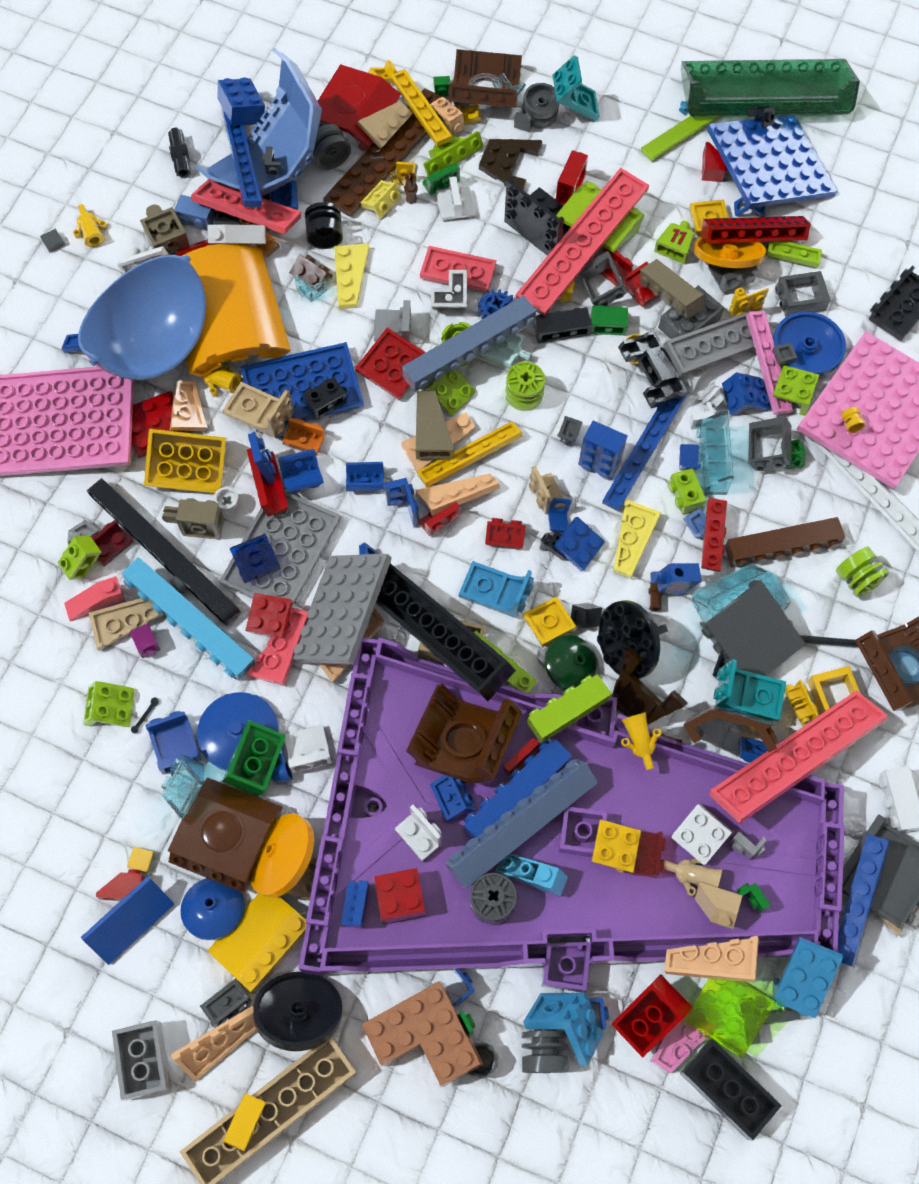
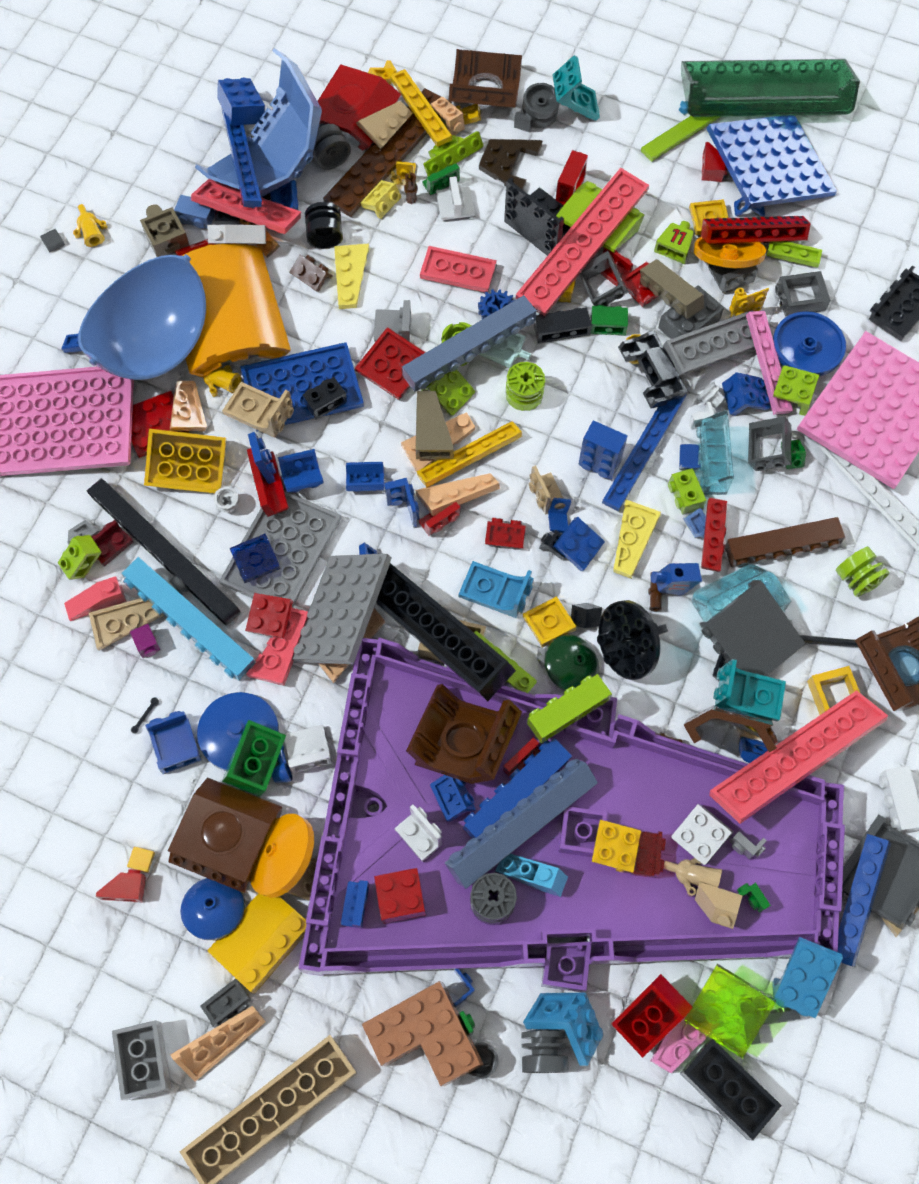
blue tile [81,876,175,965] -> none
lime bracket [83,681,135,727] -> none
white piece [117,246,169,274] -> none
clear light blue slope [160,754,204,819] -> none
dark tan brick [162,498,224,540] -> none
black piece [168,127,191,178] -> none
yellow slope [224,1093,266,1151] -> none
black dish [253,972,342,1051] -> none
dark grey bracket [262,146,284,176] -> none
orange bracket [282,418,325,455] -> none
clear light blue bracket [294,276,327,302] -> none
white brick [431,270,467,308] -> none
green bracket [433,76,451,97] -> none
clear light blue bracket [493,73,526,96] -> none
dark grey bracket [557,416,583,445] -> none
blue bracket [589,998,609,1030] -> none
dark brown wing [611,647,688,725] -> none
yellow piece [621,712,661,770] -> none
light nougat wing [664,936,759,983] -> none
black bracket [747,105,775,128] -> none
dark grey tile [772,343,798,366] -> none
yellow hinge [785,679,819,727] -> none
yellow wheel [841,407,866,433] -> none

